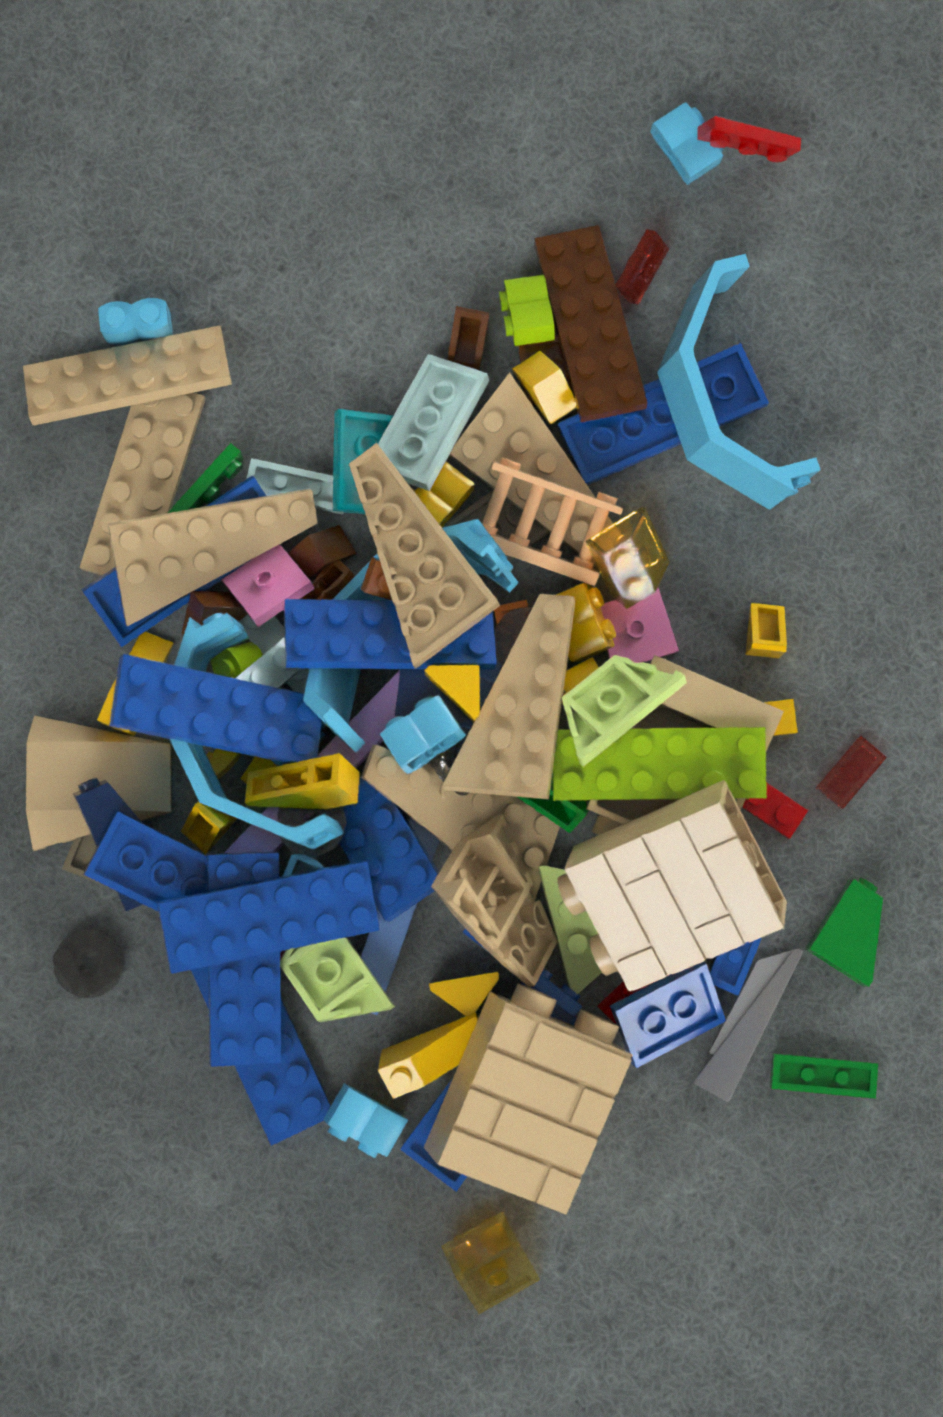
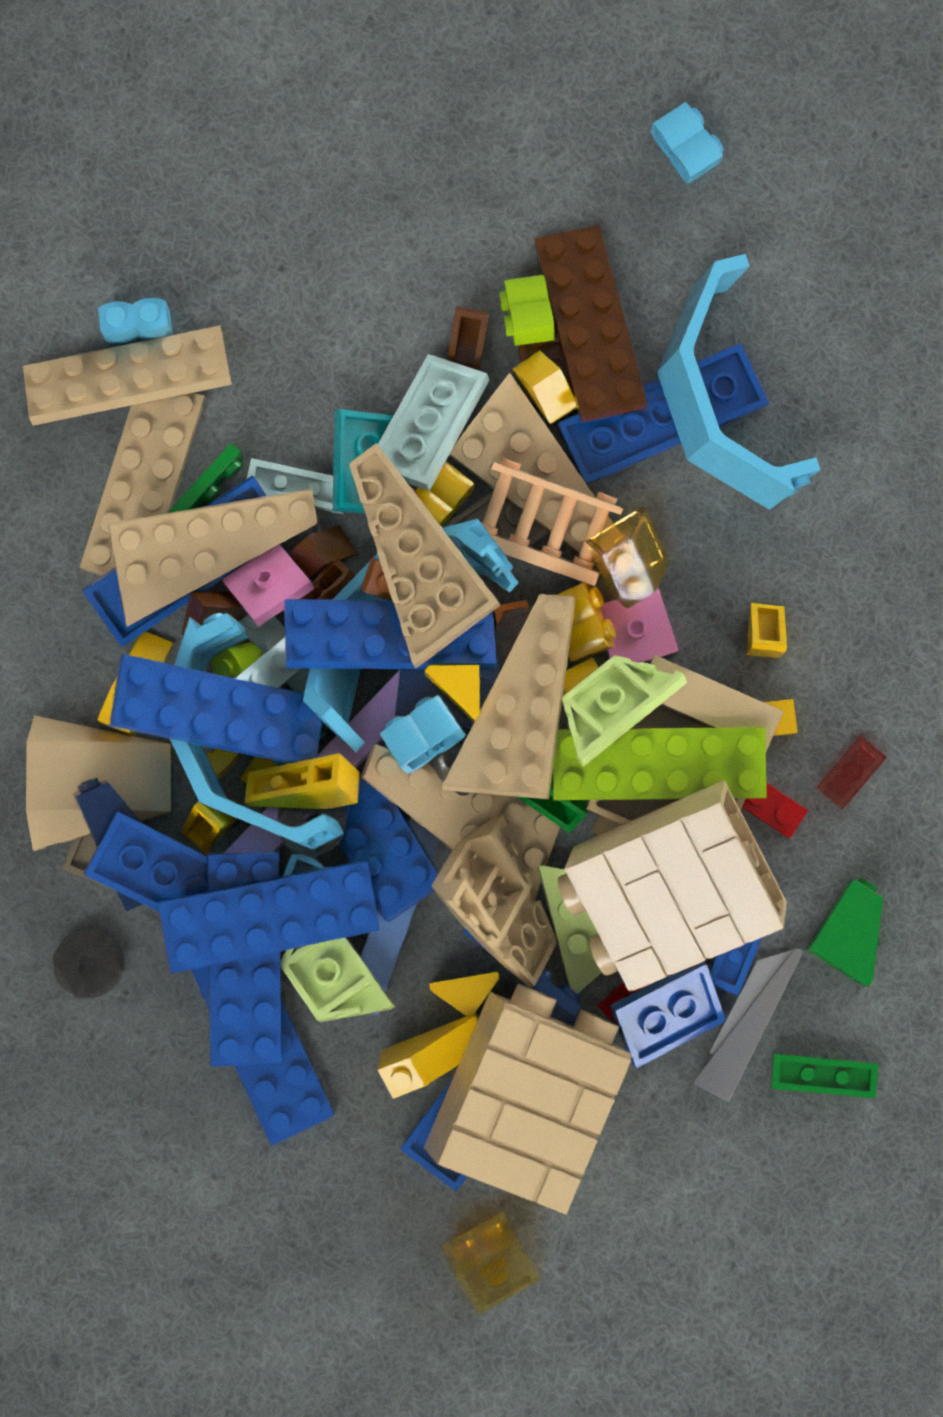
medium azure brick [323,1083,408,1158] -> none
clear red plate [615,229,669,305] -> none
red plate [697,116,801,162] -> none

